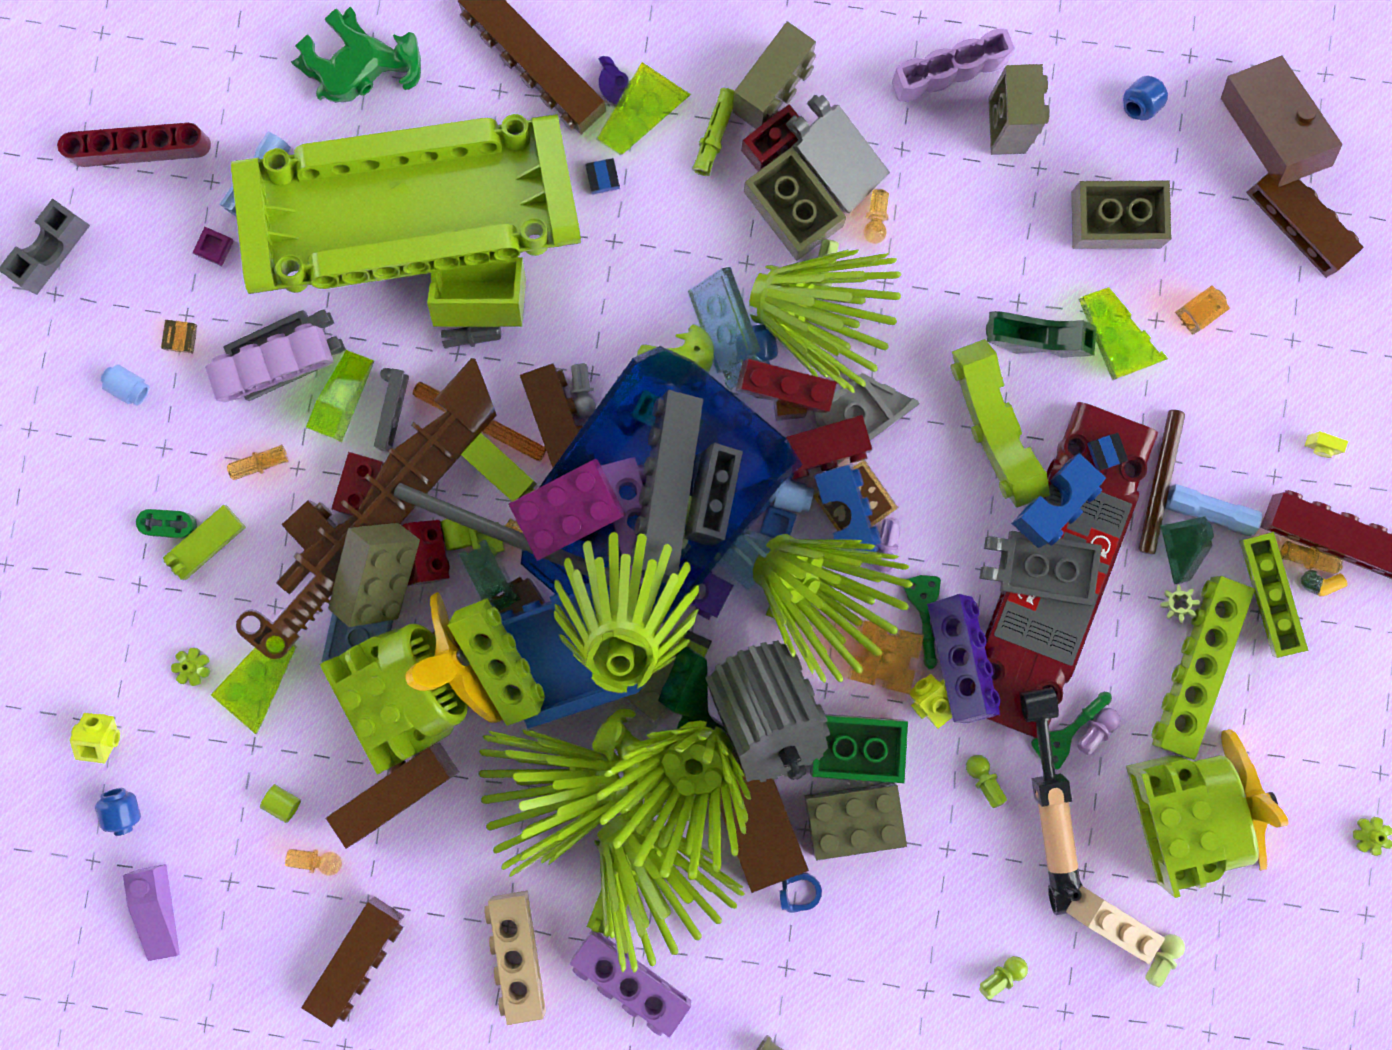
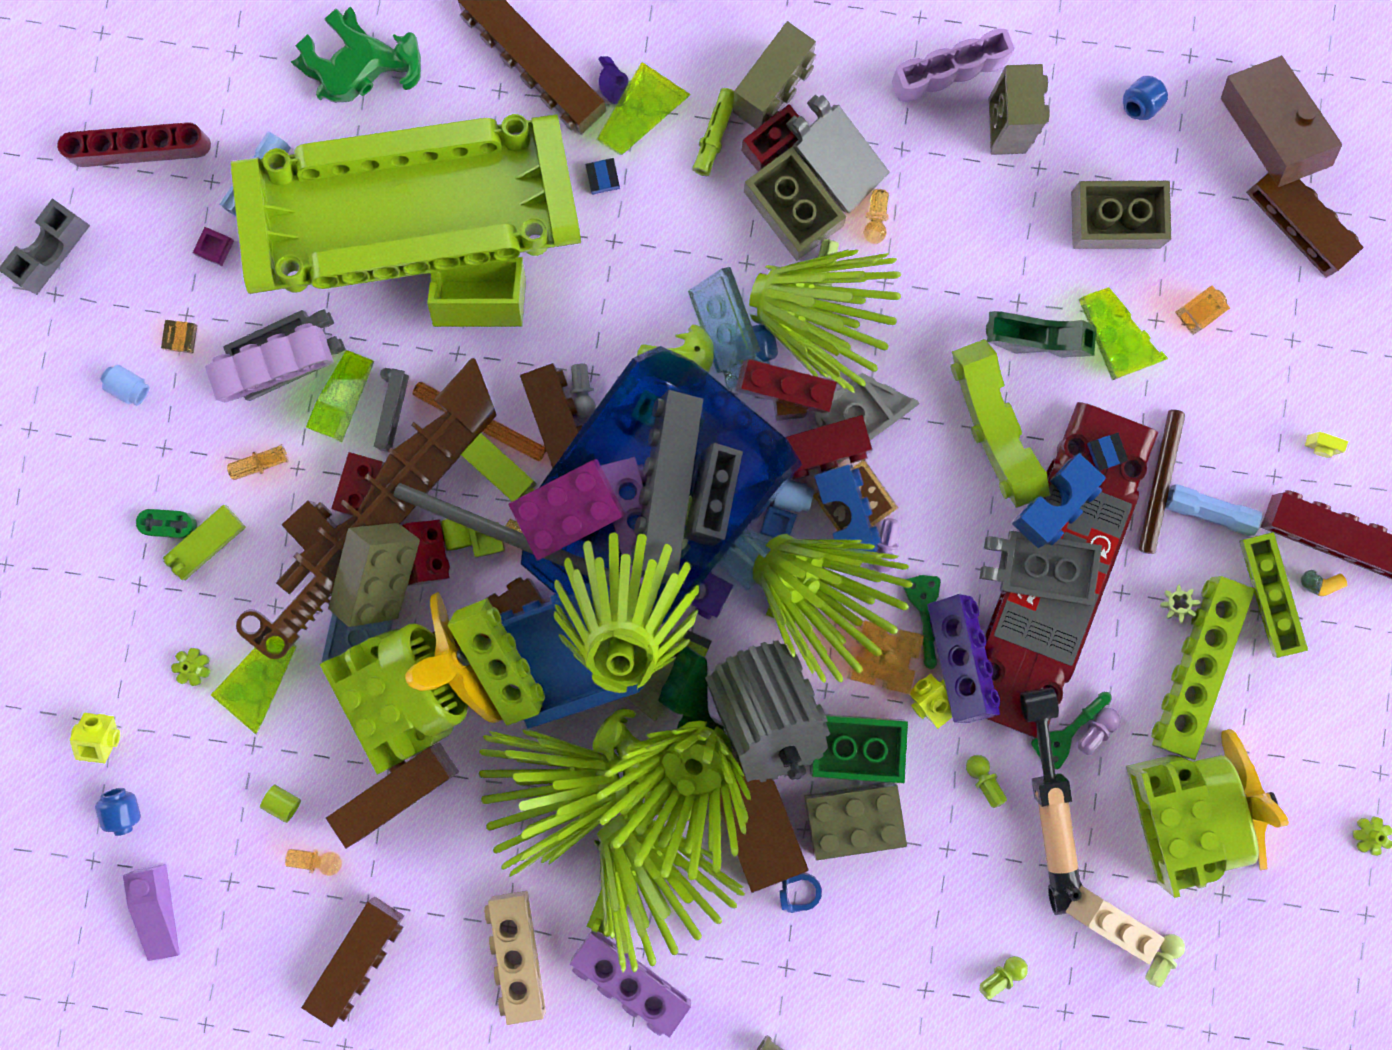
dark grey axle [441,327,502,349] -> none
clear green brick [459,539,521,611] -> none
clear green slope [1161,516,1214,585] -> none
clear yellow axle [1280,541,1343,574] -> none

